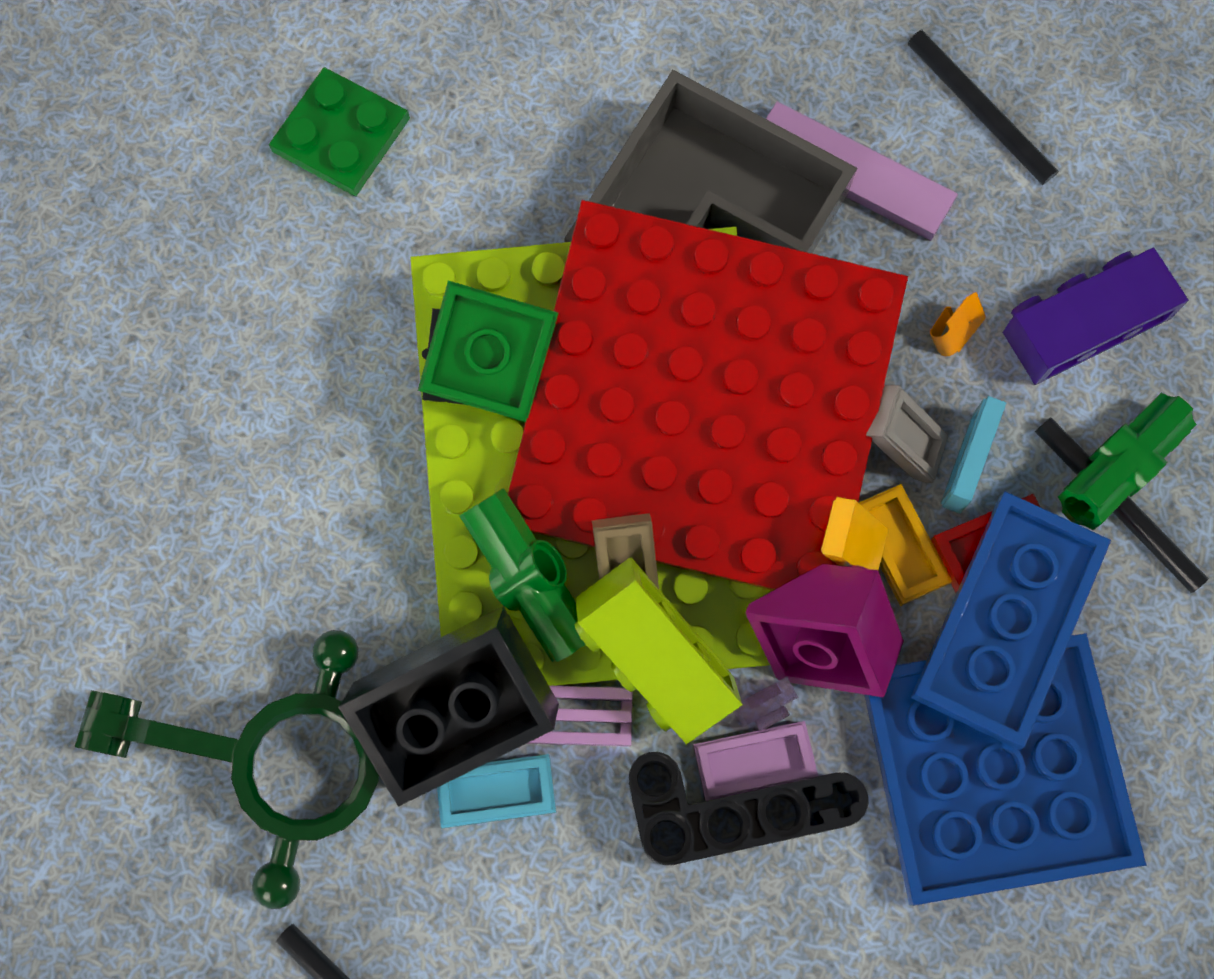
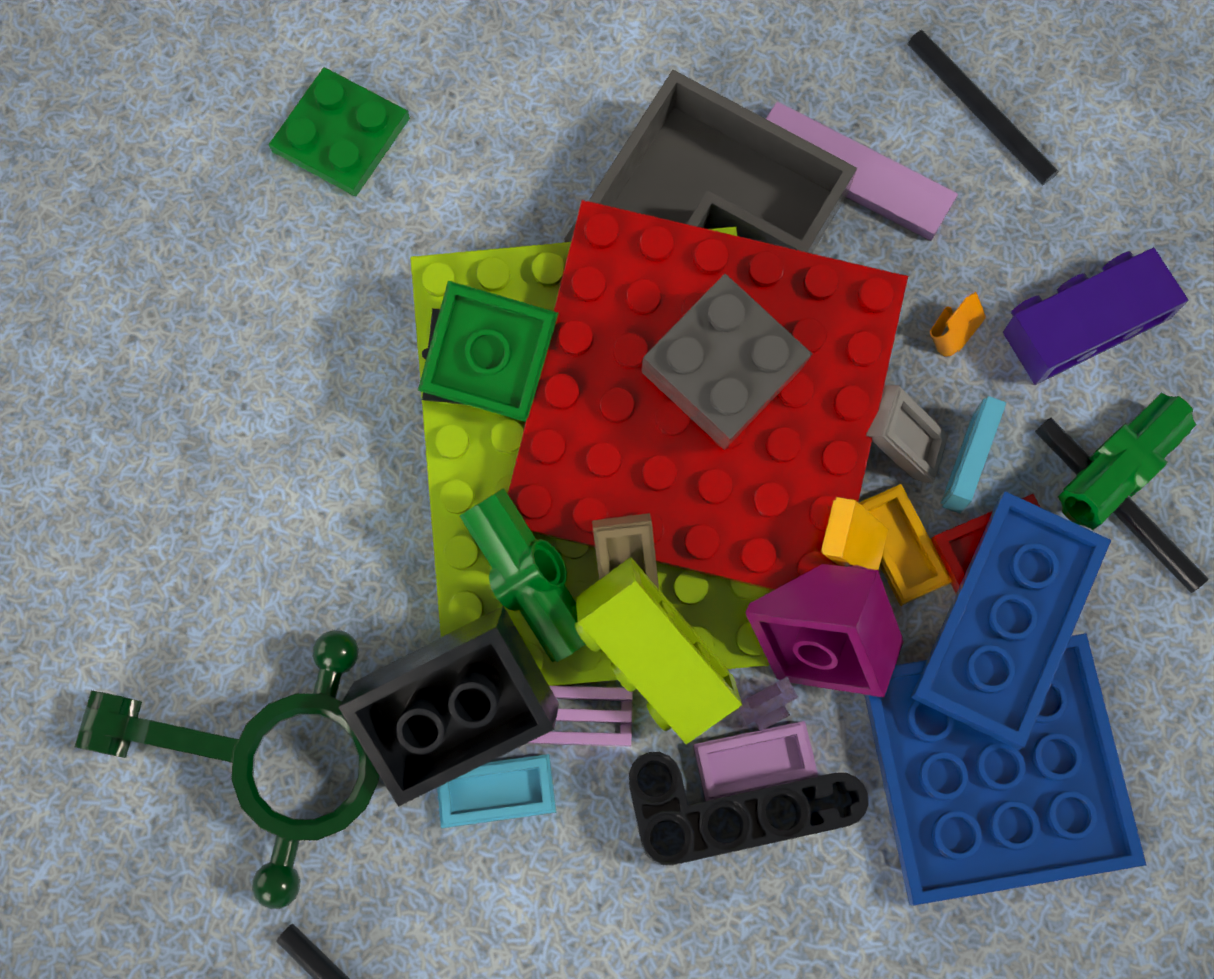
none -> dark grey brick [641,274,812,450]

